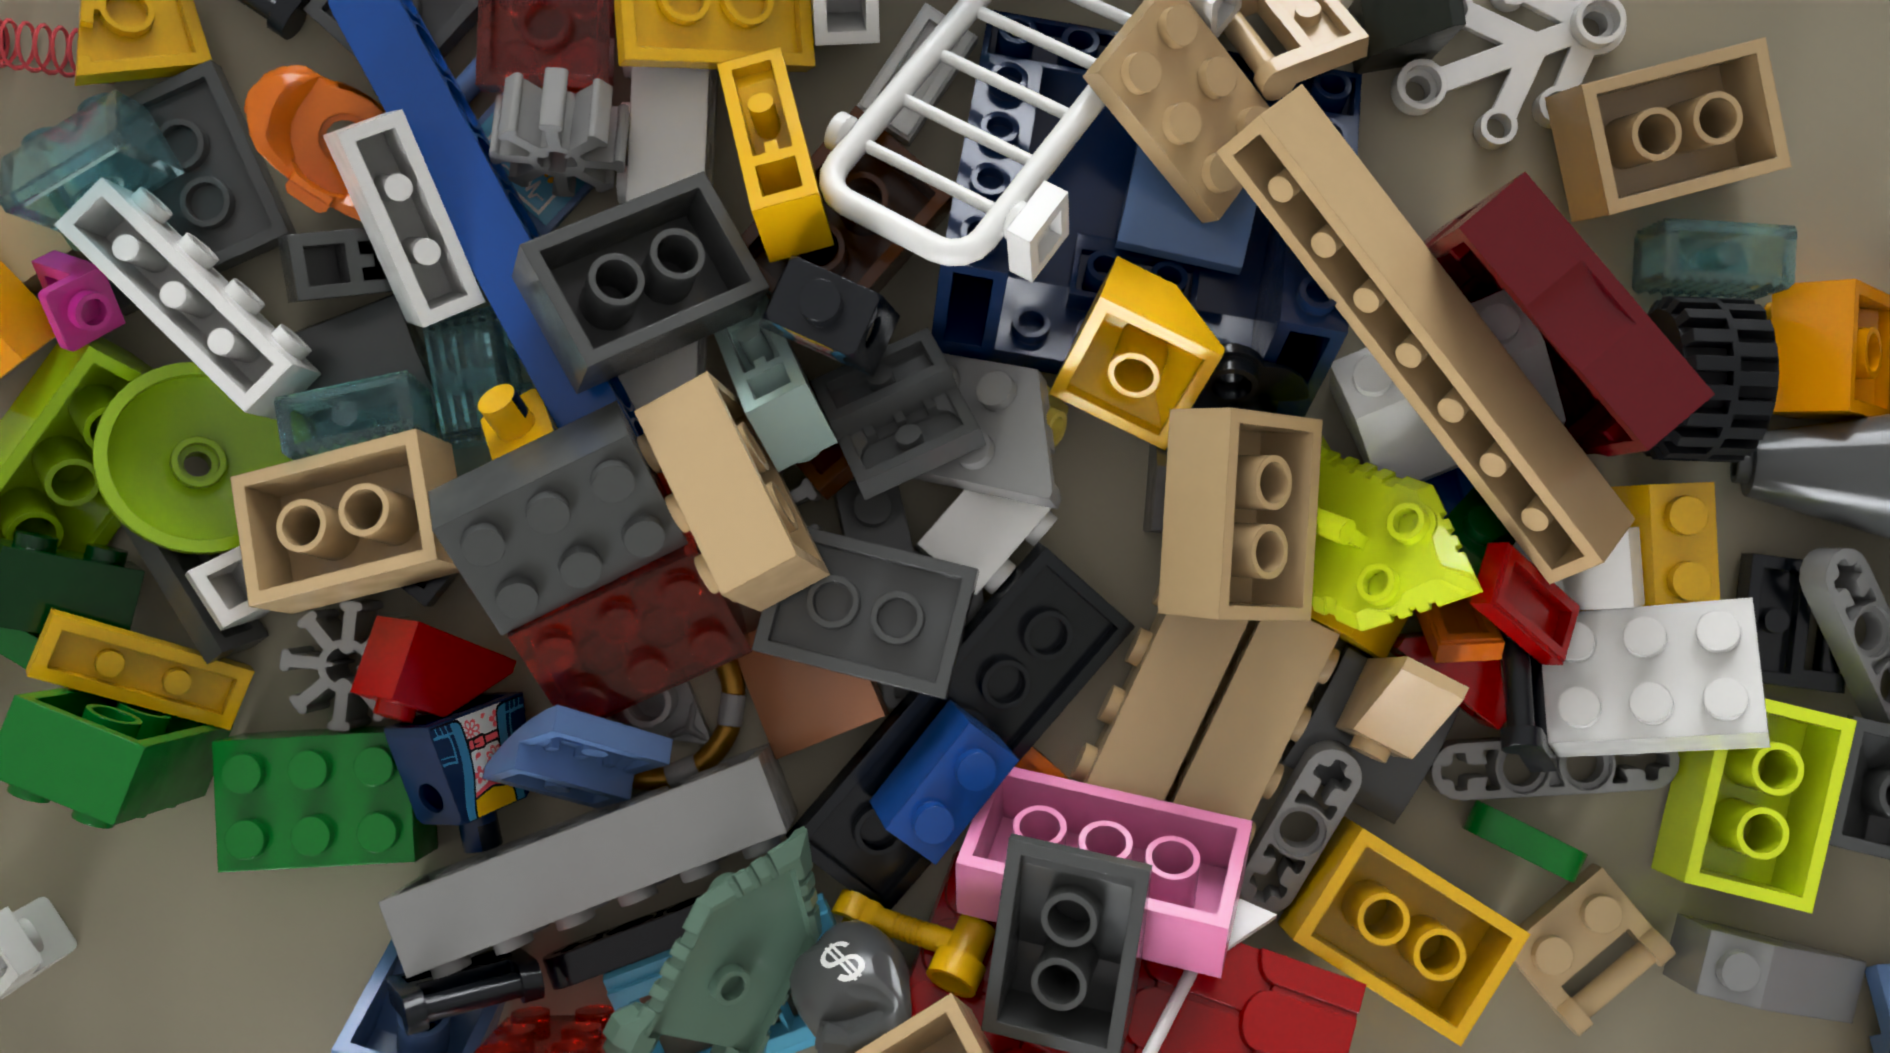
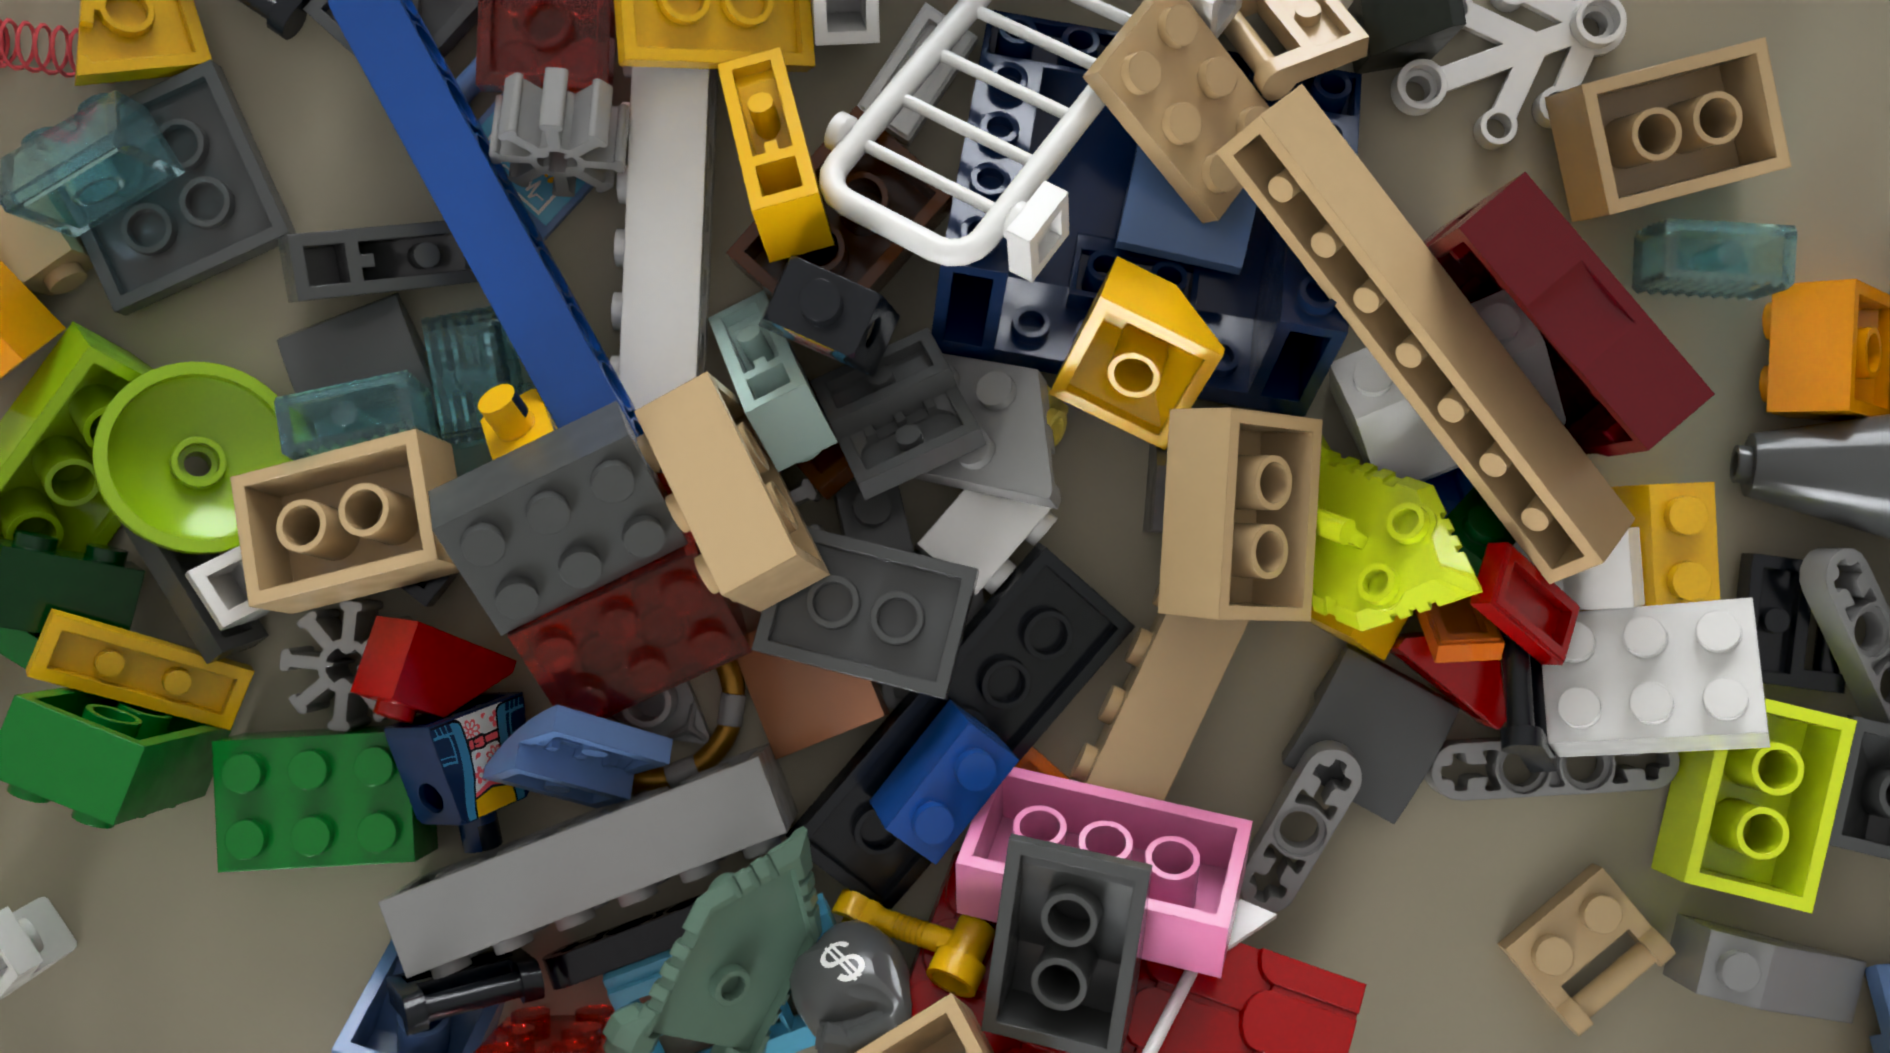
dark pink bracket [31,250,126,351] -> none
white brick [54,177,322,420] -> none
orange piece [244,65,386,221] -> none
white brick [323,109,485,328] -> none
dark grey brick [512,171,770,394] -> none
tan brick [1164,620,1340,846] -> none
black plate [1192,343,1309,413] -> none
yellow brick [1277,816,1531,1046] -> none
tan slope [1335,656,1469,764] -> none
green beam [1462,800,1588,883] -> none
black tyre [1643,296,1779,462] -> none

